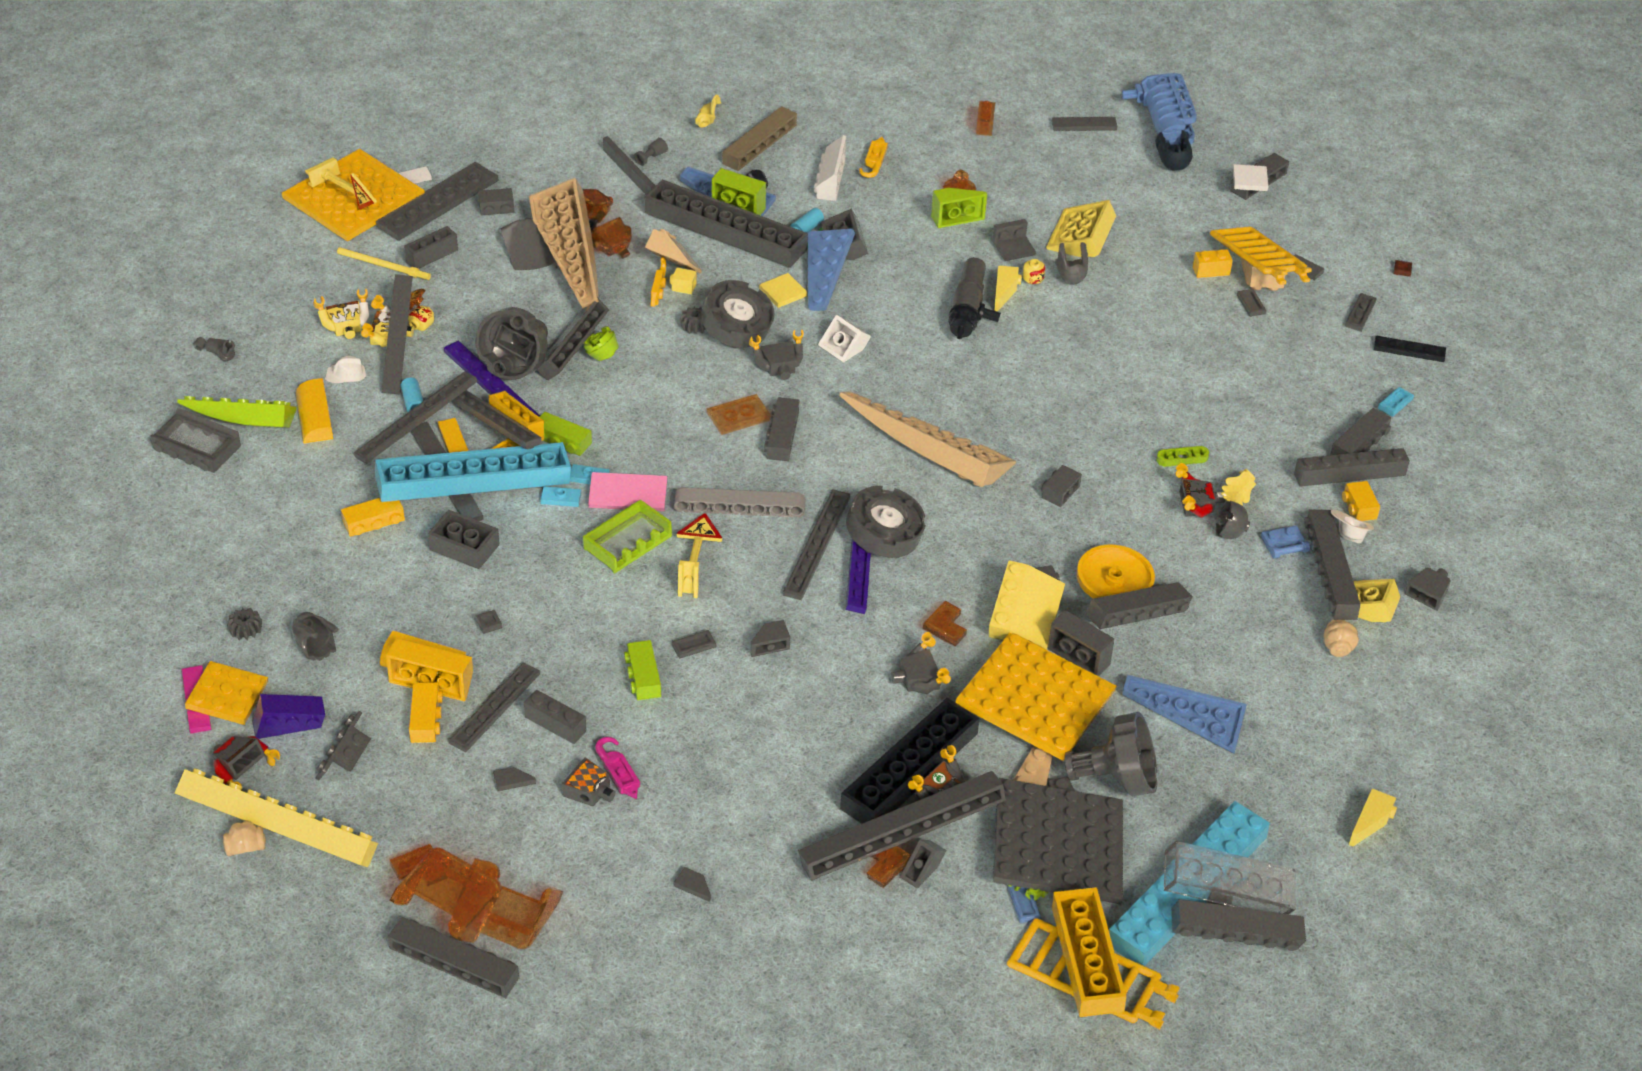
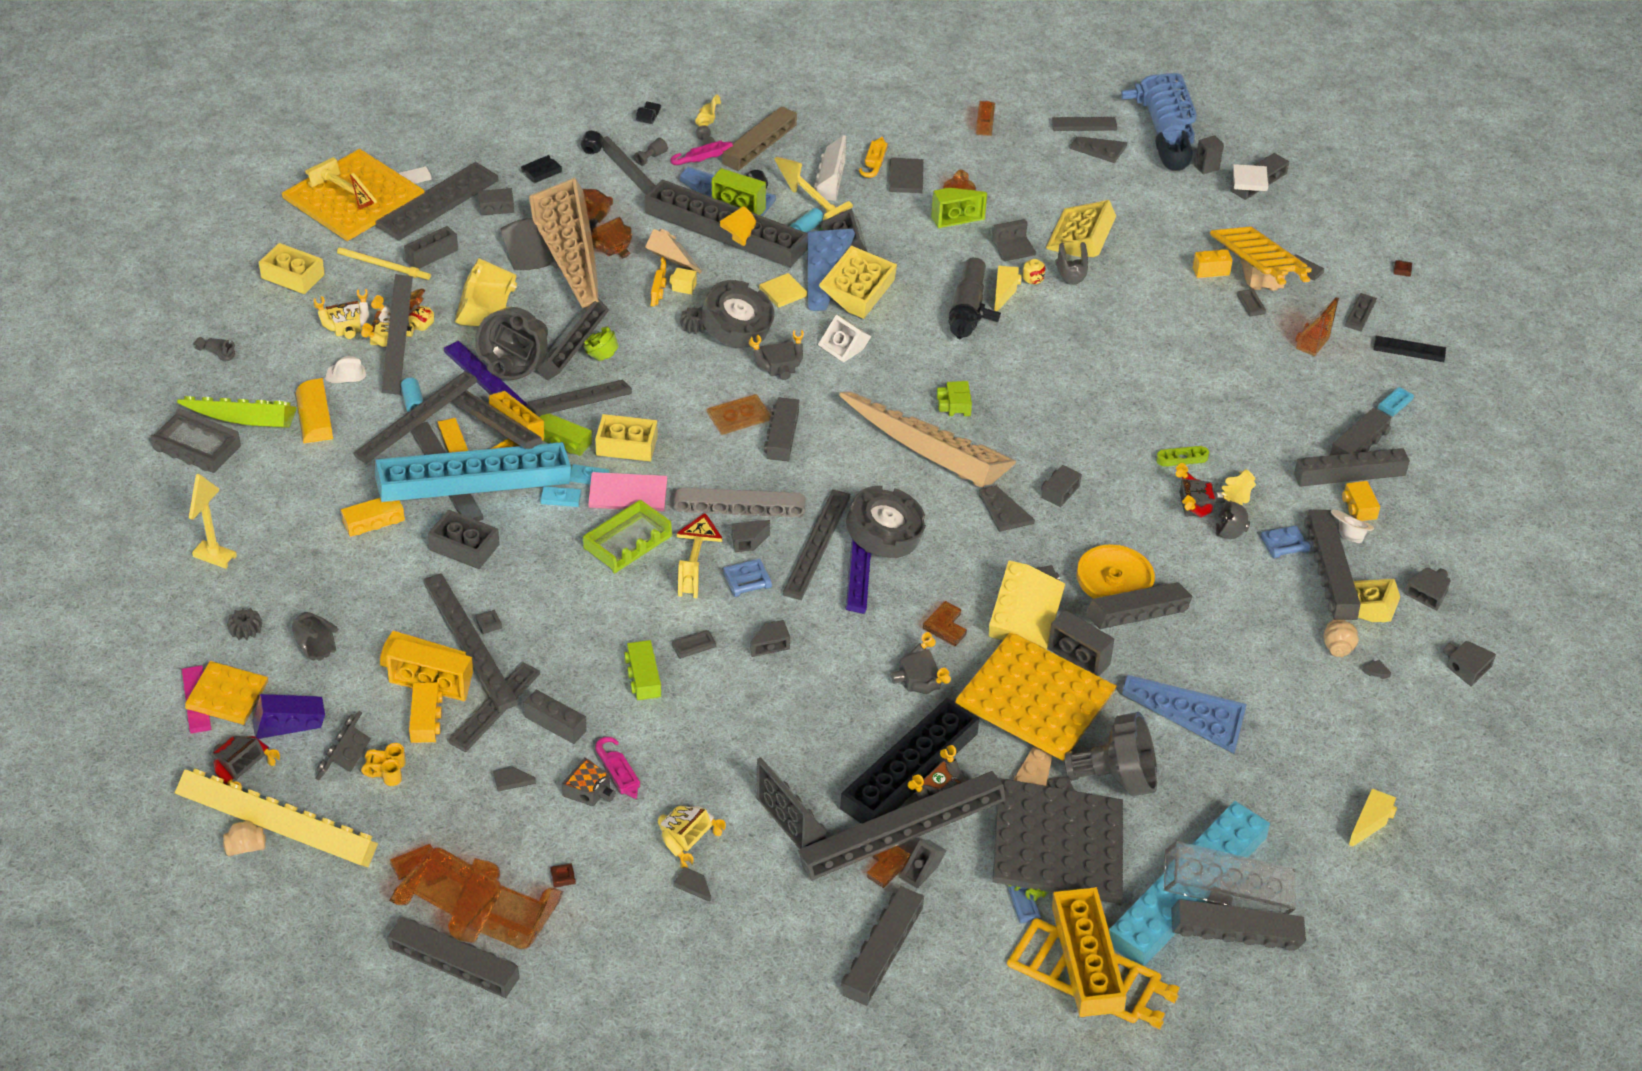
none -> light yellow piece [189,474,237,569]
none -> light yellow brick [259,243,325,294]
none -> yellow piece [361,743,406,786]
none -> dark grey plate [423,573,518,712]
none -> light yellow windscreen [455,258,517,327]
none -> black plate [521,155,562,183]
none -> dark grey tile [527,380,632,416]
none -> copper tile [550,863,576,888]
none -> black head [580,130,603,155]
none -> light yellow brick [595,414,658,462]
none -> black panel [636,101,661,124]
none -> light yellow torso [658,806,726,868]
none -> dark pink plate [670,140,733,165]
none -> dark grey piece [696,125,716,146]
none -> yellow slope [720,206,756,246]
none -> medium blue plate [723,559,772,597]
none -> dark grey slope [732,520,770,552]
none -> dark grey slope [756,757,827,849]
none -> light yellow piece [774,157,853,221]
none -> light yellow slope [819,246,897,319]
none -> dark grey brick [841,886,924,1006]
none -> dark grey tile [890,158,924,193]
none -> lime hips [936,381,972,416]
none -> dark grey wing [979,485,1035,532]
none -> dark grey wing [1070,136,1128,163]
none -> dark grey brick [1194,135,1224,175]
none -> clear orange slope [1295,297,1339,356]
none -> dark grey tile [1362,660,1391,679]
none -> dark grey torso [1443,641,1496,687]

